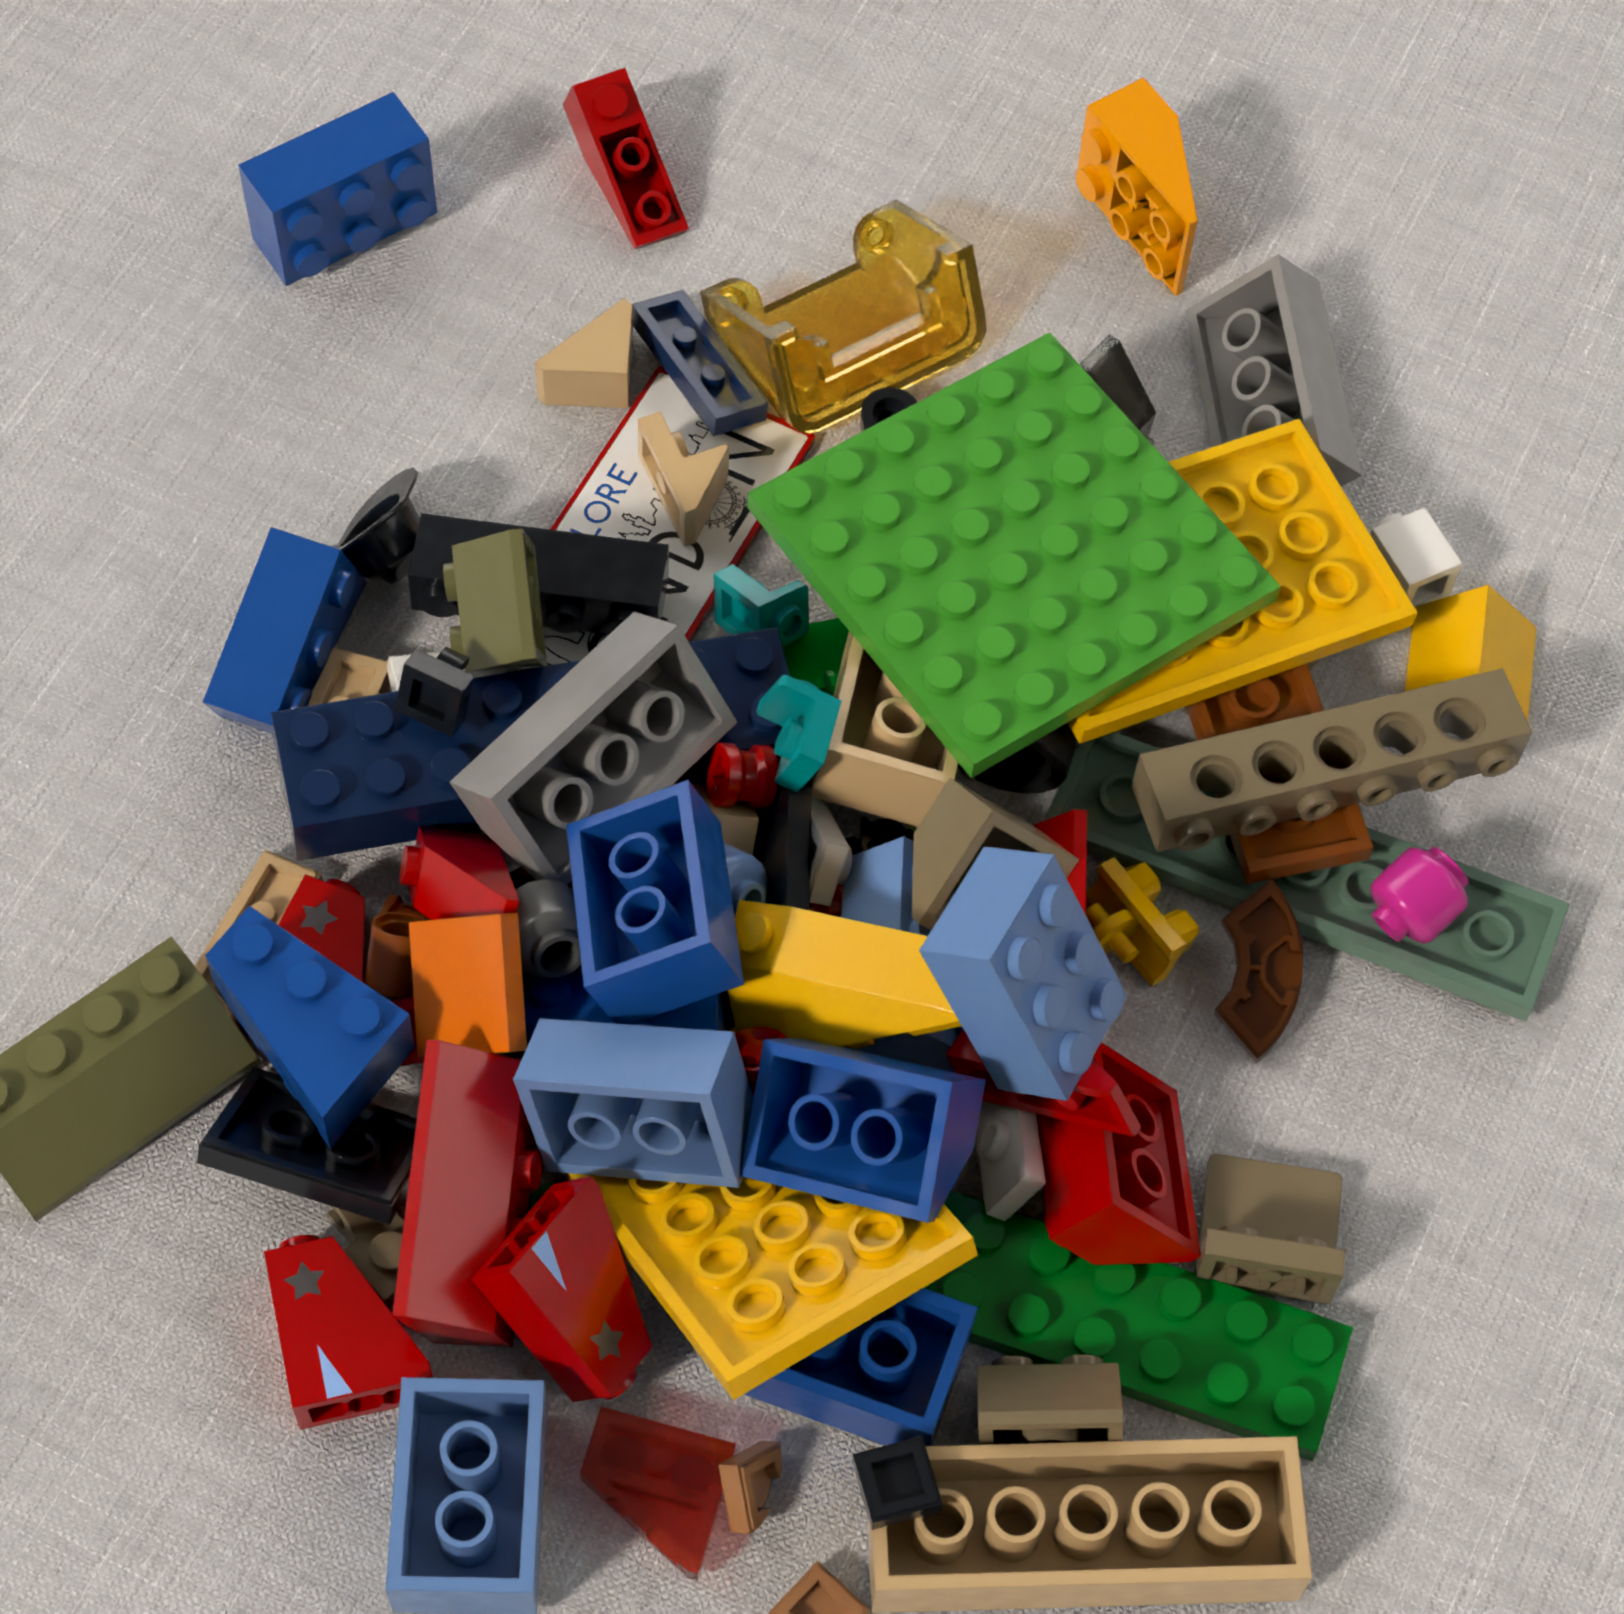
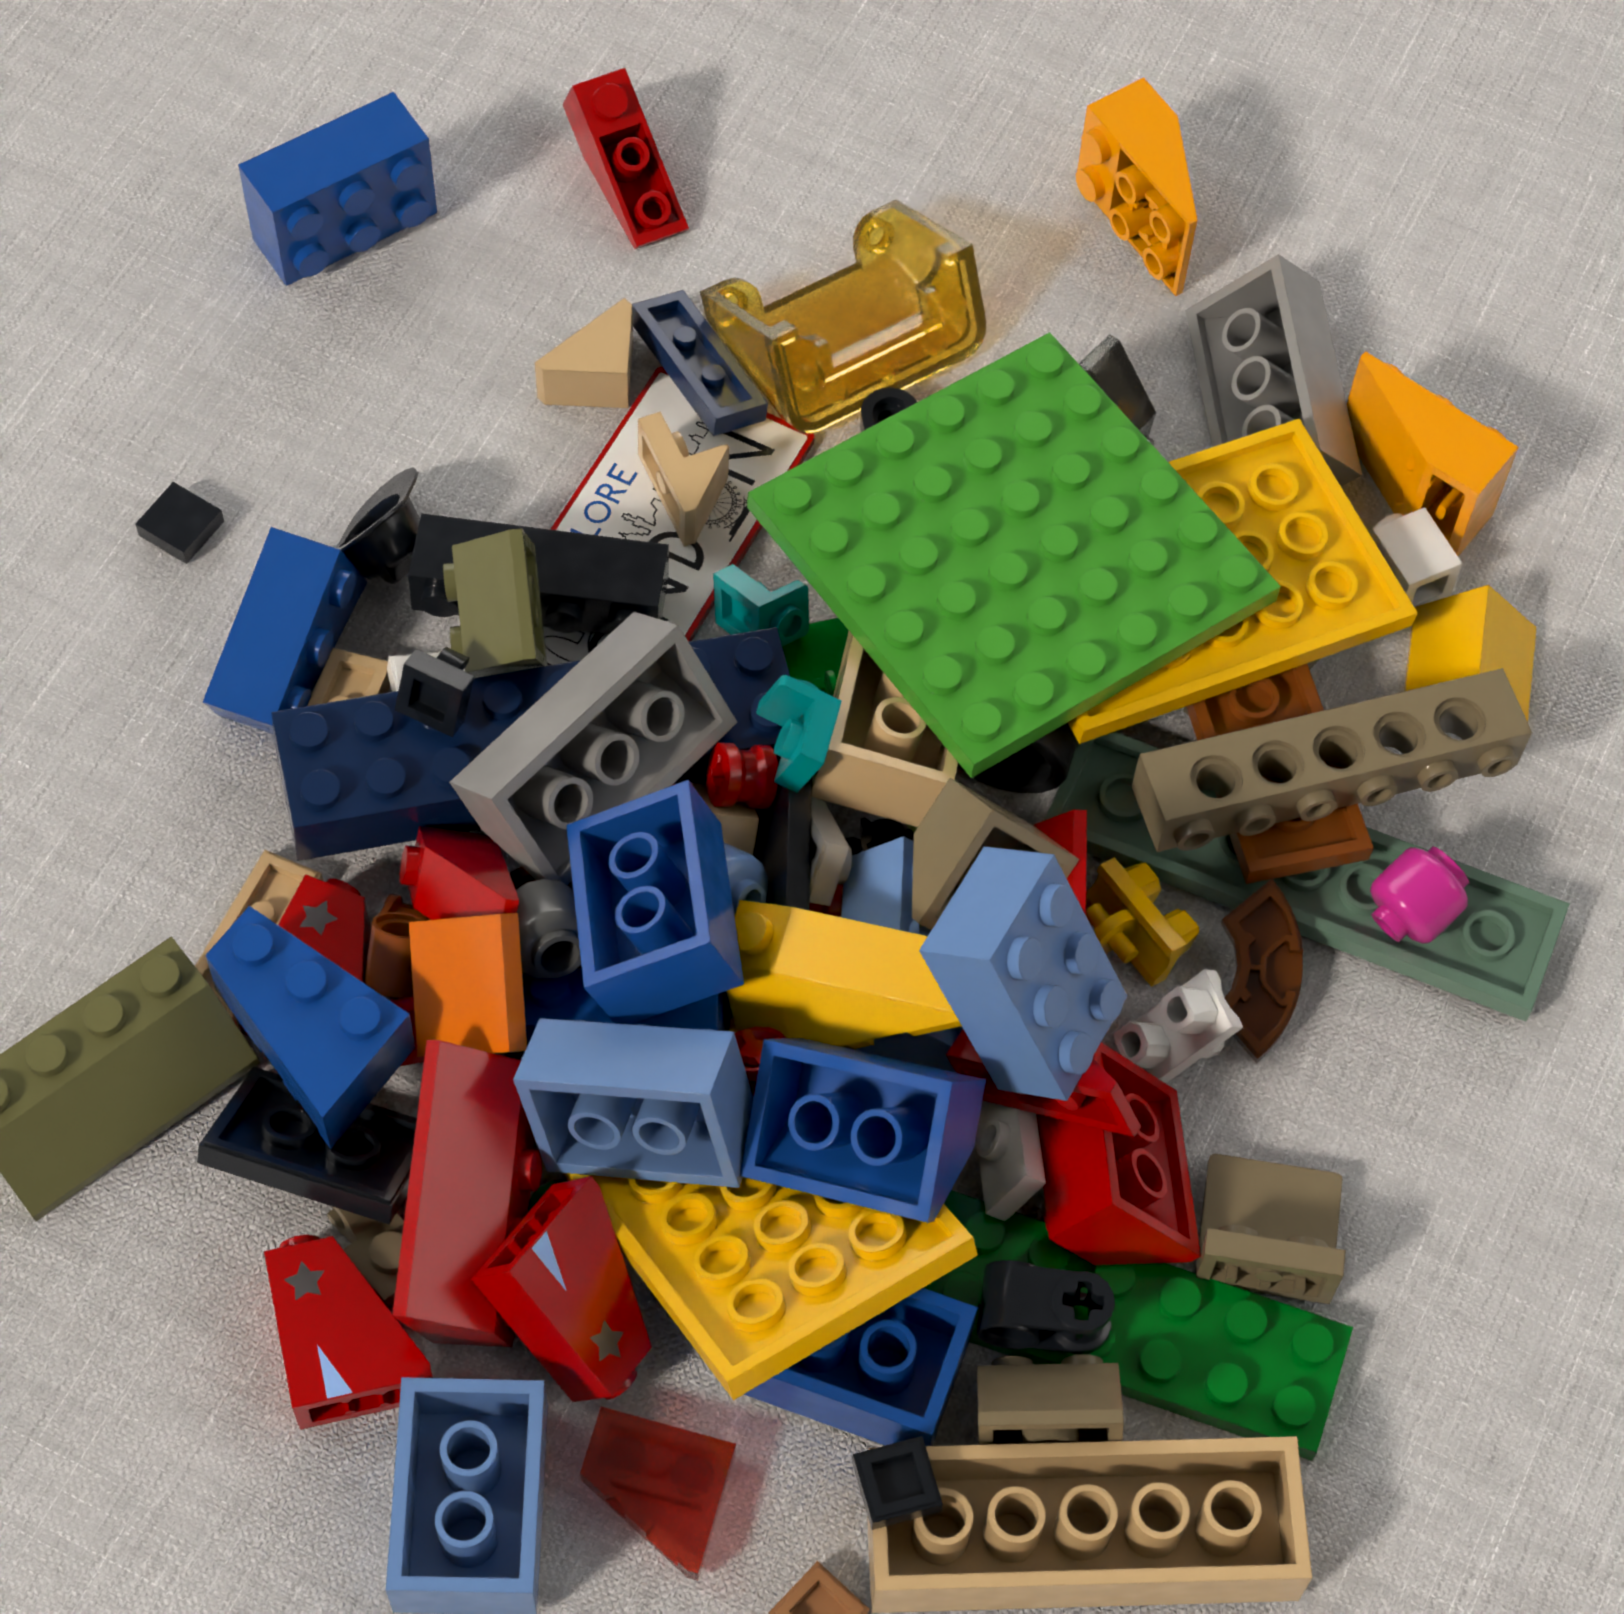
medium nougat tile [718,1441,782,1534] -> none
none -> black tile [135,482,224,564]
none -> black piece [977,1260,1115,1355]
none -> white hips [1114,969,1243,1083]
none -> light orange slope [1347,351,1519,557]

